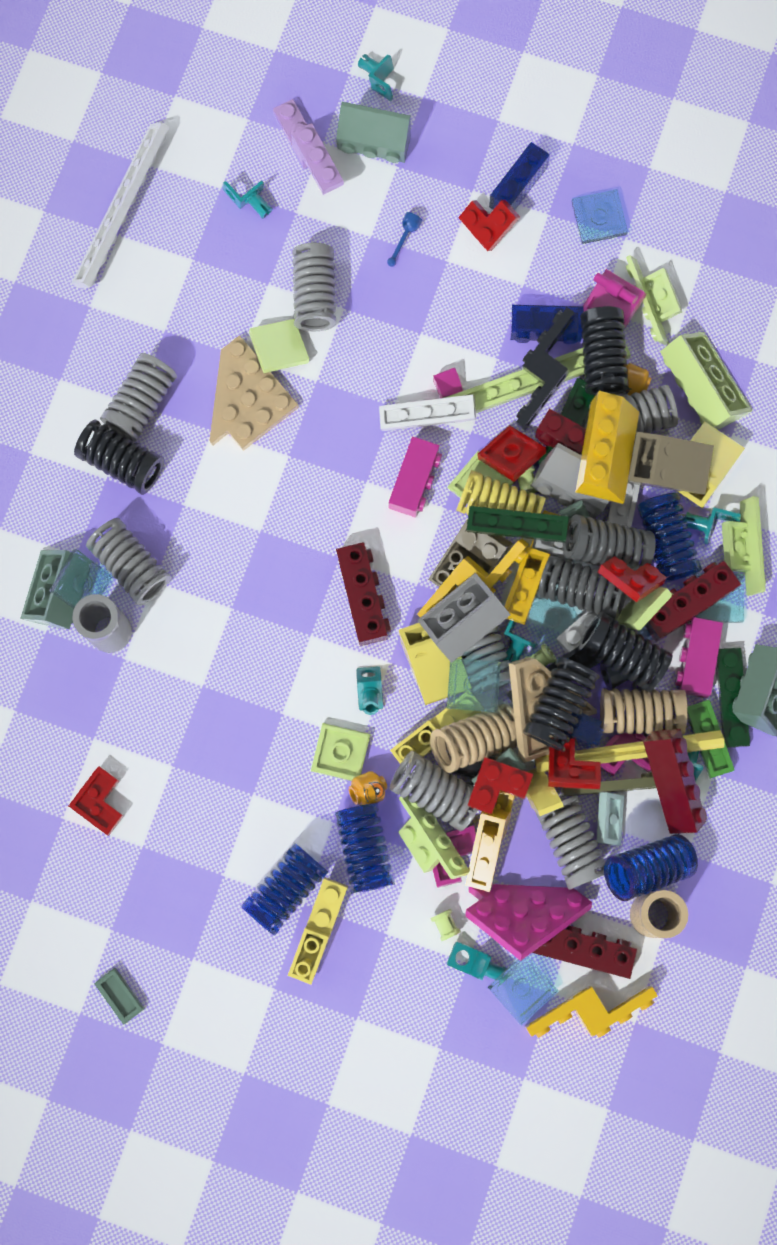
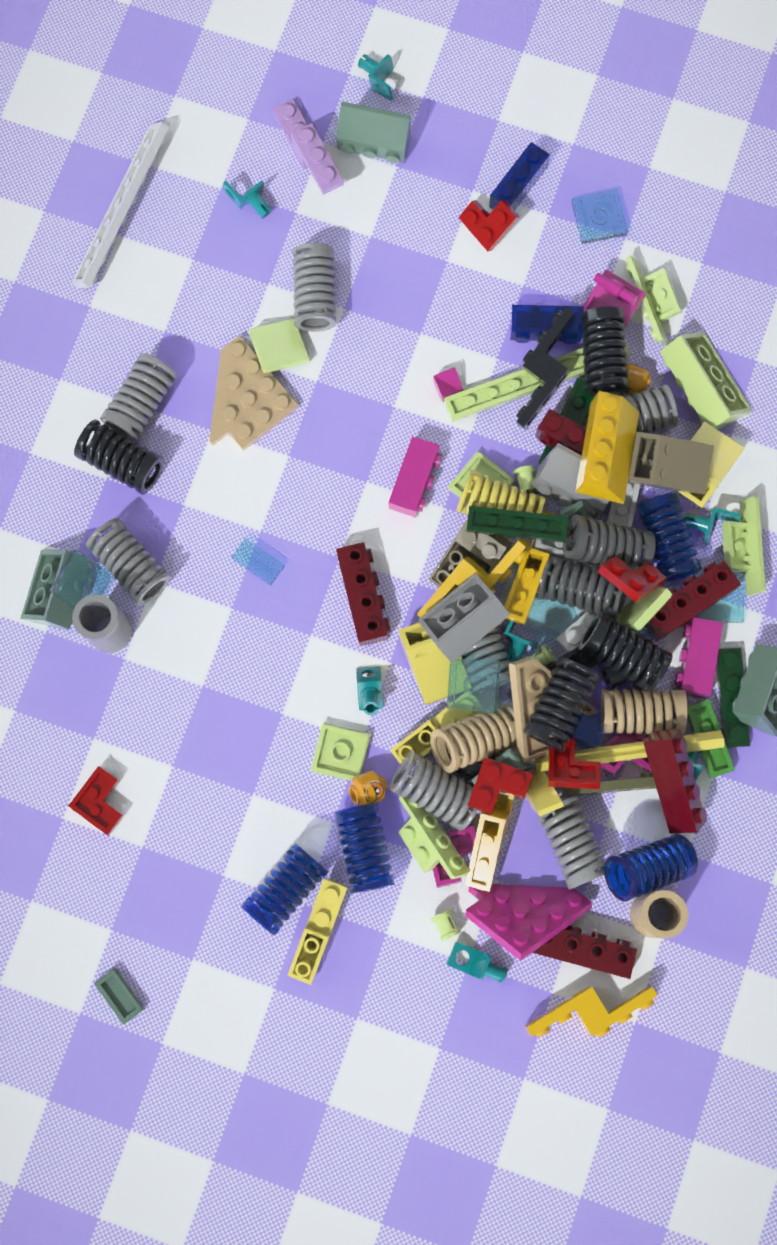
white plate [379,395,476,431] -> none
blue hinge [387,212,422,267] -> none
red tile [477,425,546,482] -> none
clear light blue tile [488,955,559,1026] -> none
light aqua plate [597,792,624,846] -> none
none -> clear light blue tile [231,538,285,586]

